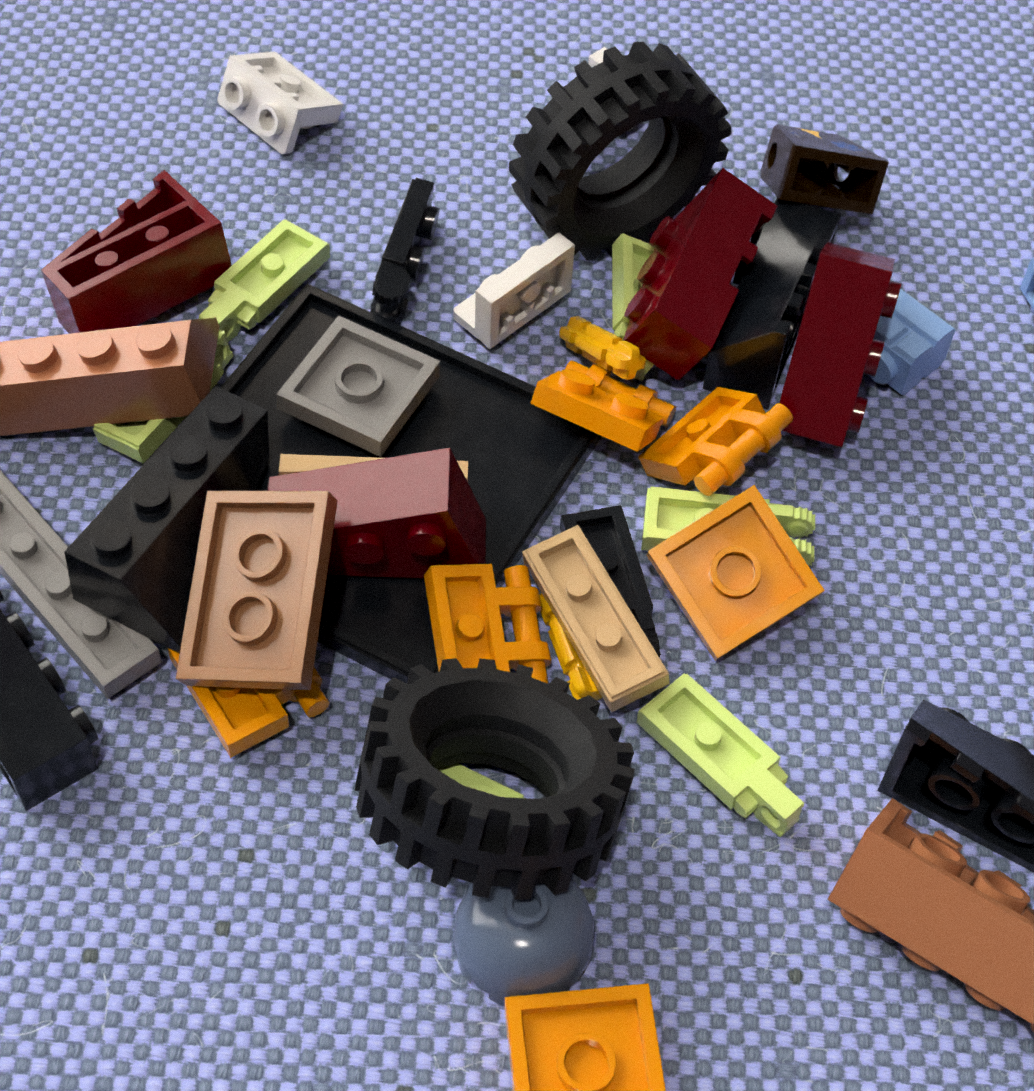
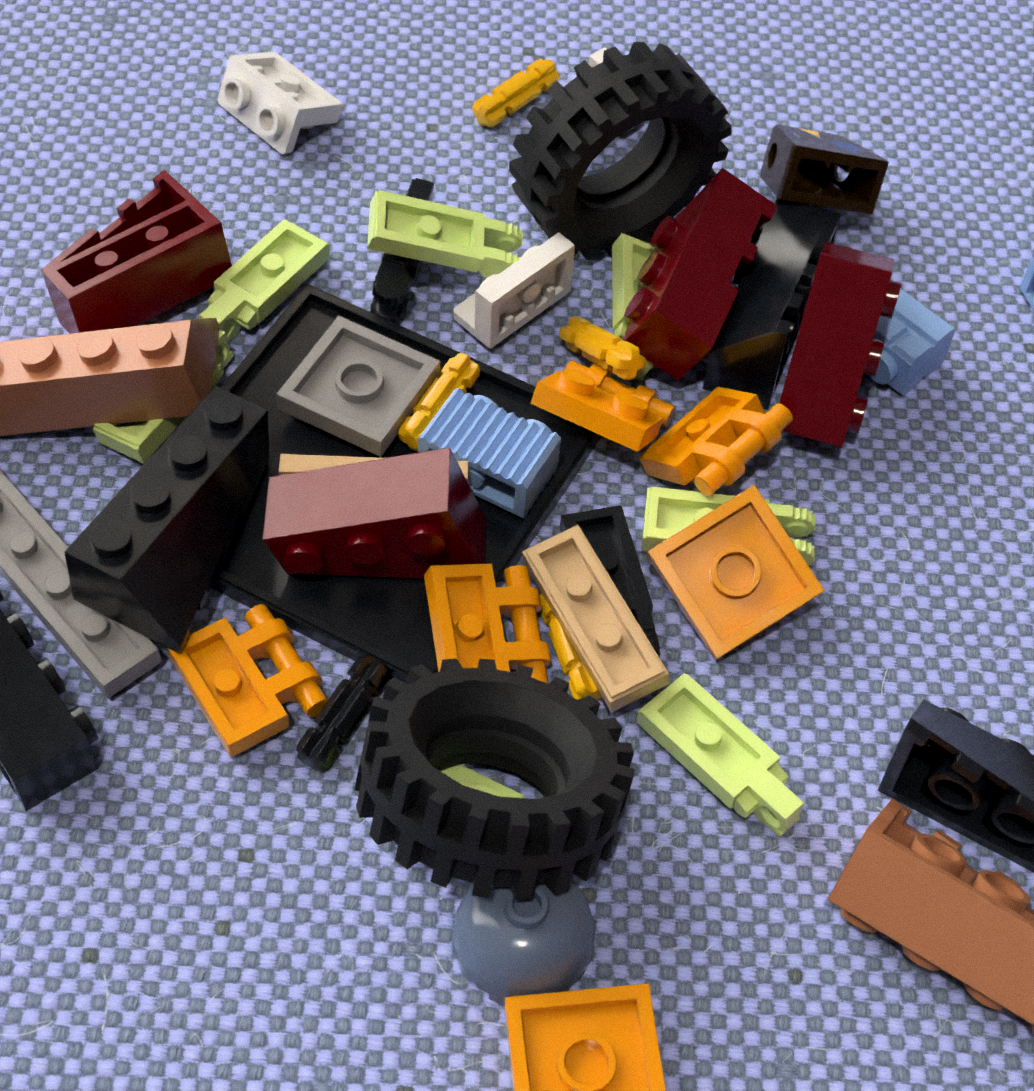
medium nougat plate [176,491,338,690] -> none
none -> black axle [296,654,389,772]
none -> yellowish green hinge [367,190,523,278]
none -> yellow axle [398,353,480,452]
none -> light blue brick [418,388,561,518]
none -> yellow axle [472,59,560,127]

